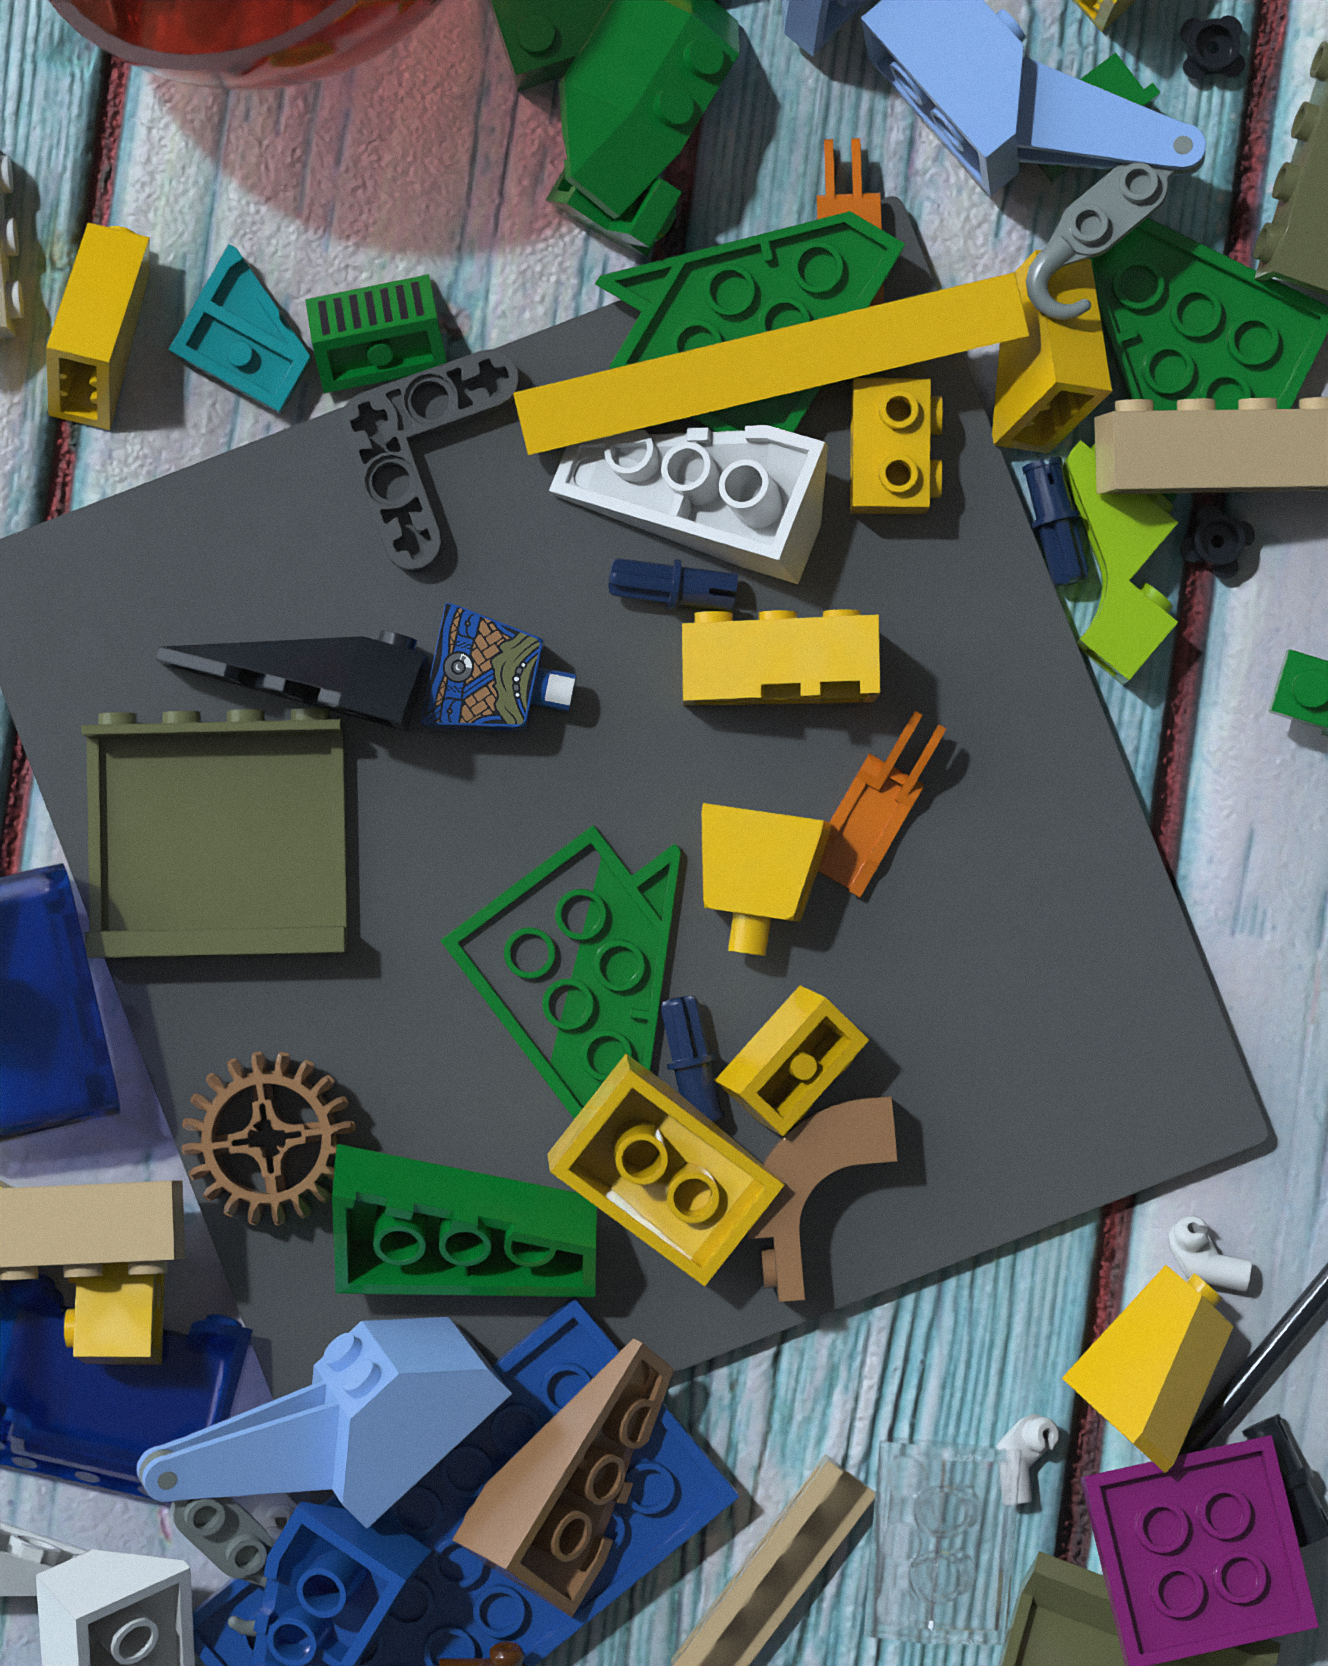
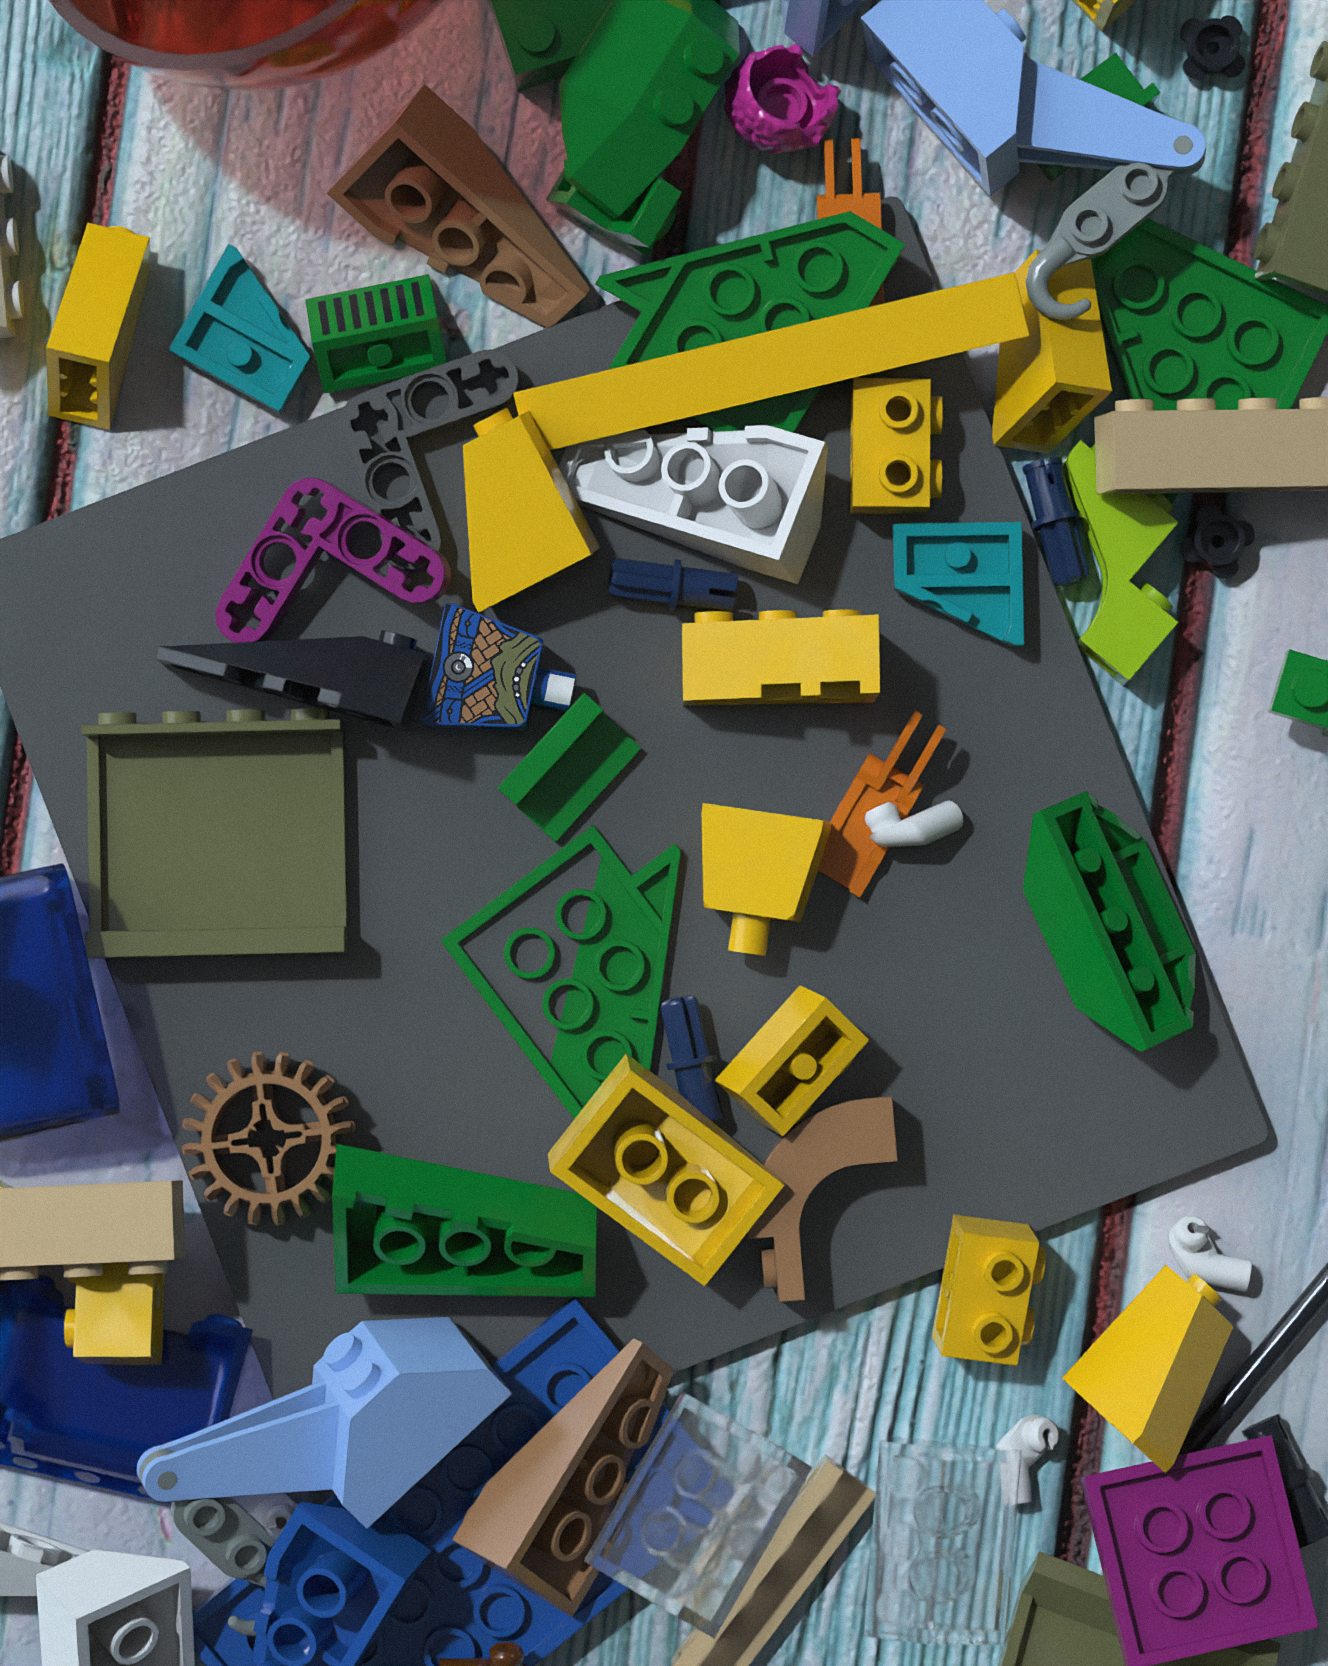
none -> magenta beam [215,477,451,643]
none -> medium nougat wedge [326,84,591,328]
none -> yellow slope [463,408,600,613]
none -> green panel [497,693,642,843]
none -> clear slope [584,1391,813,1639]
none -> dark pink hair [724,44,841,154]
none -> white arm [865,800,963,848]
none -> teal wing [892,522,1024,647]
none -> yellow brick [932,1214,1046,1366]
none -> green wedge [1023,790,1196,1052]

